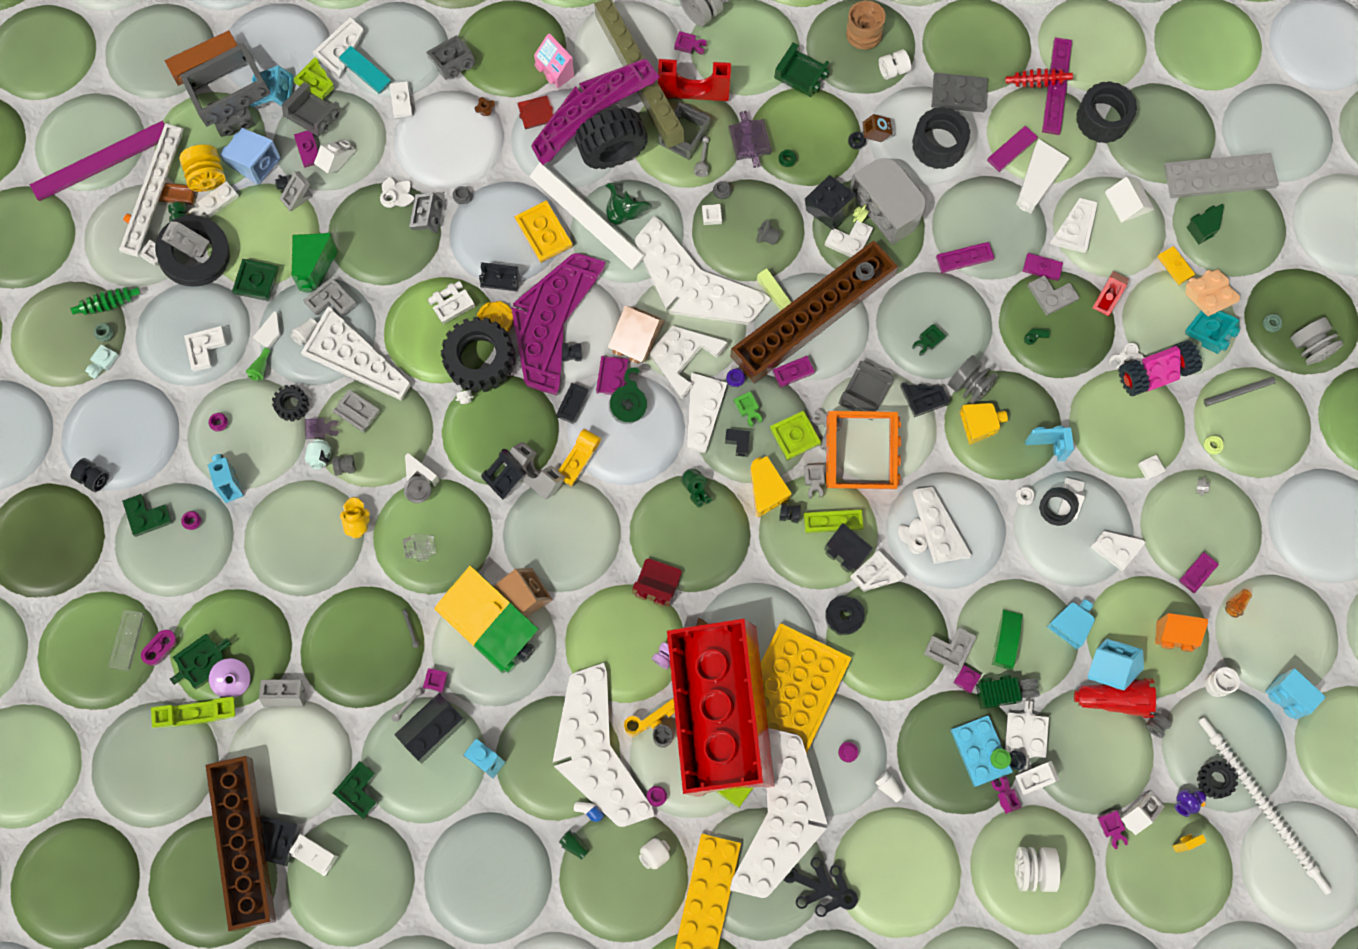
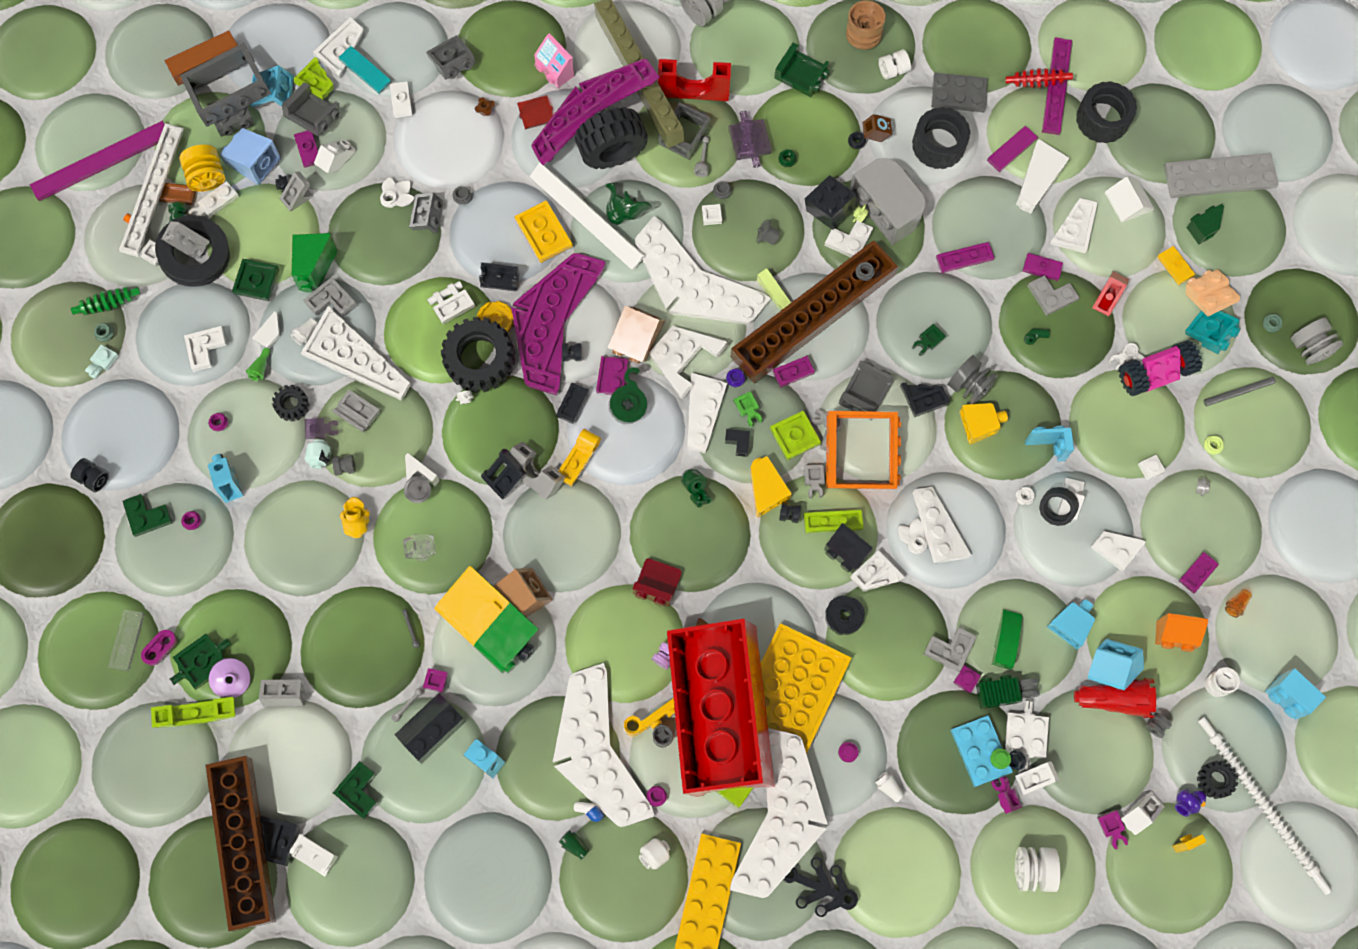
magenta plate [674,31,707,55] -> none

